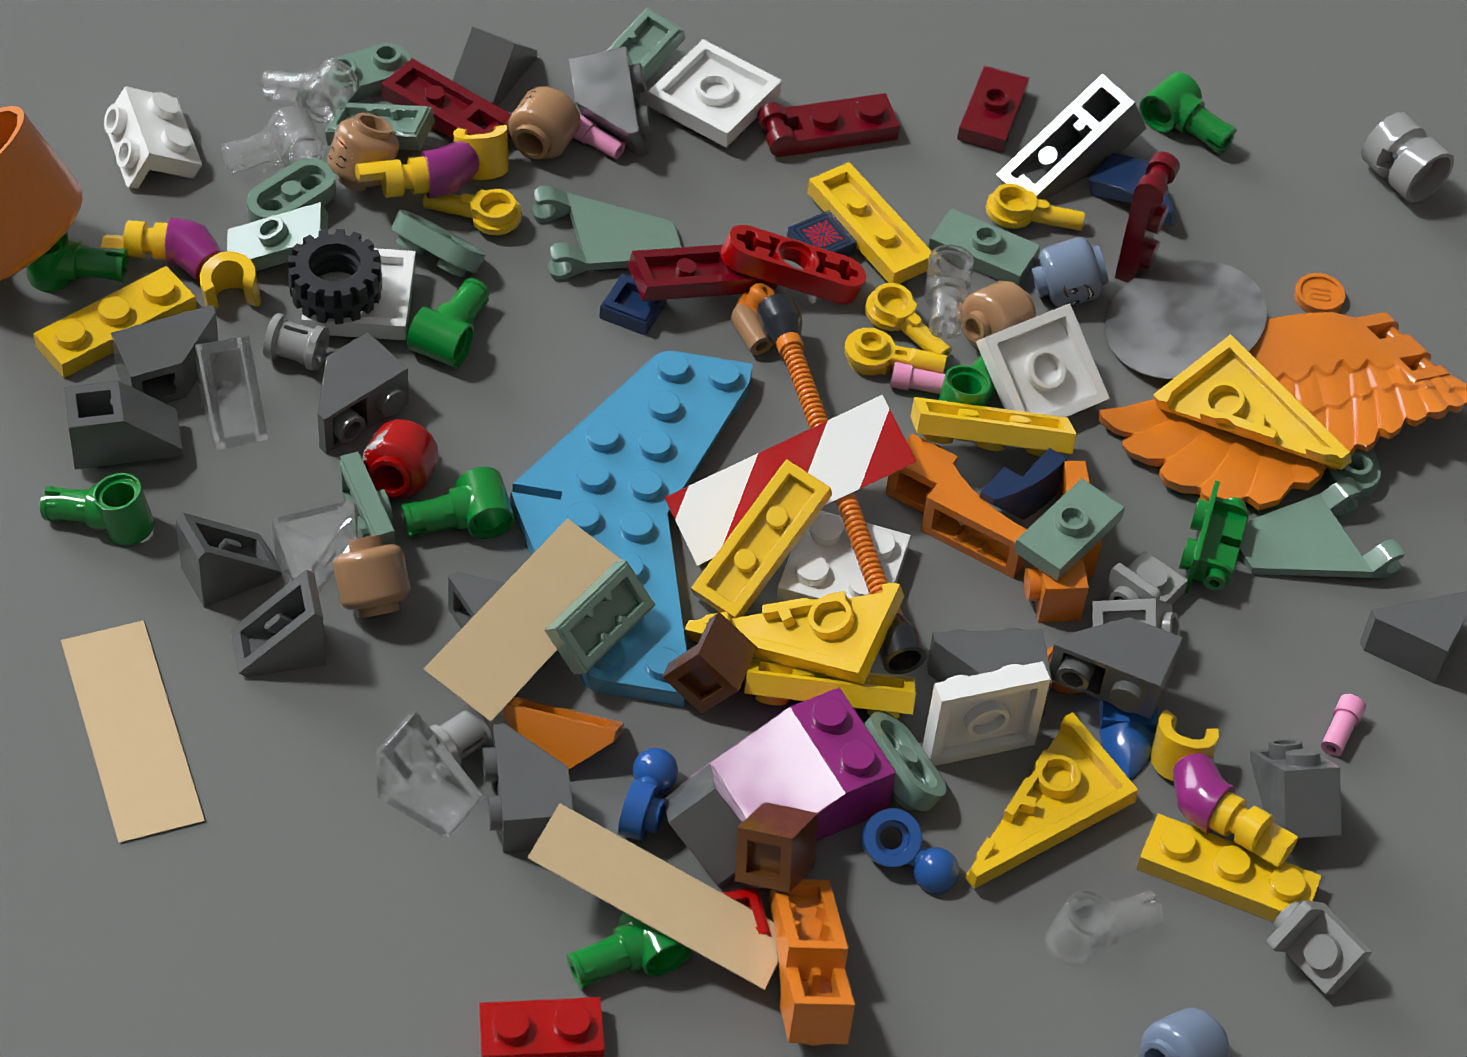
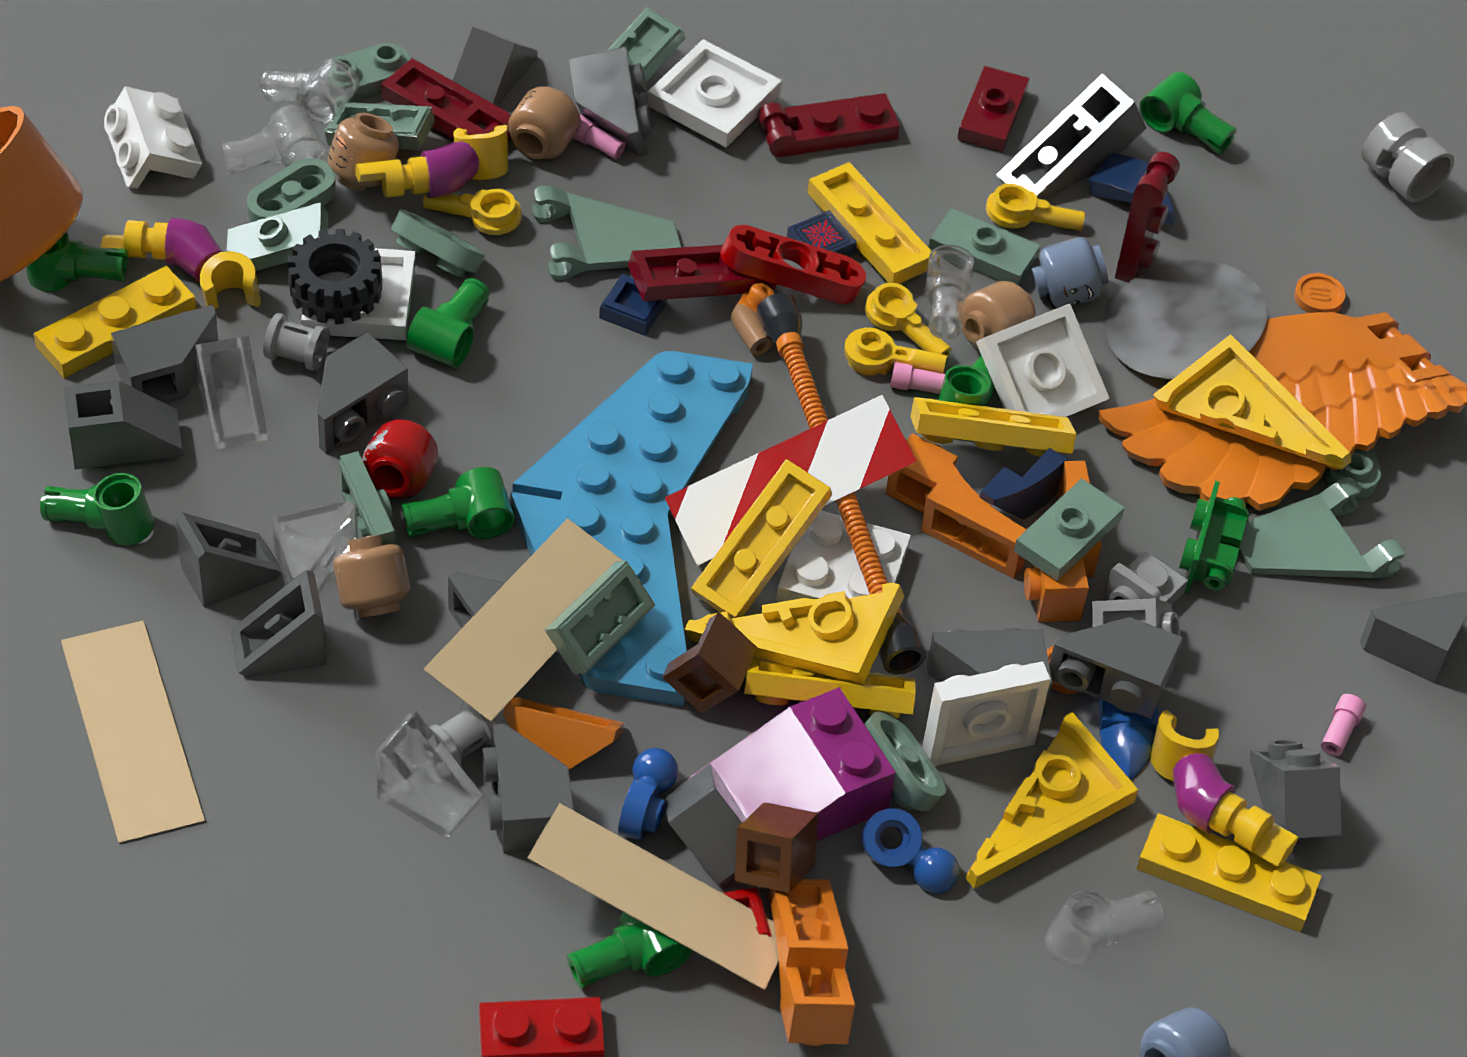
light grey bracket [1266,900,1373,995] -> none

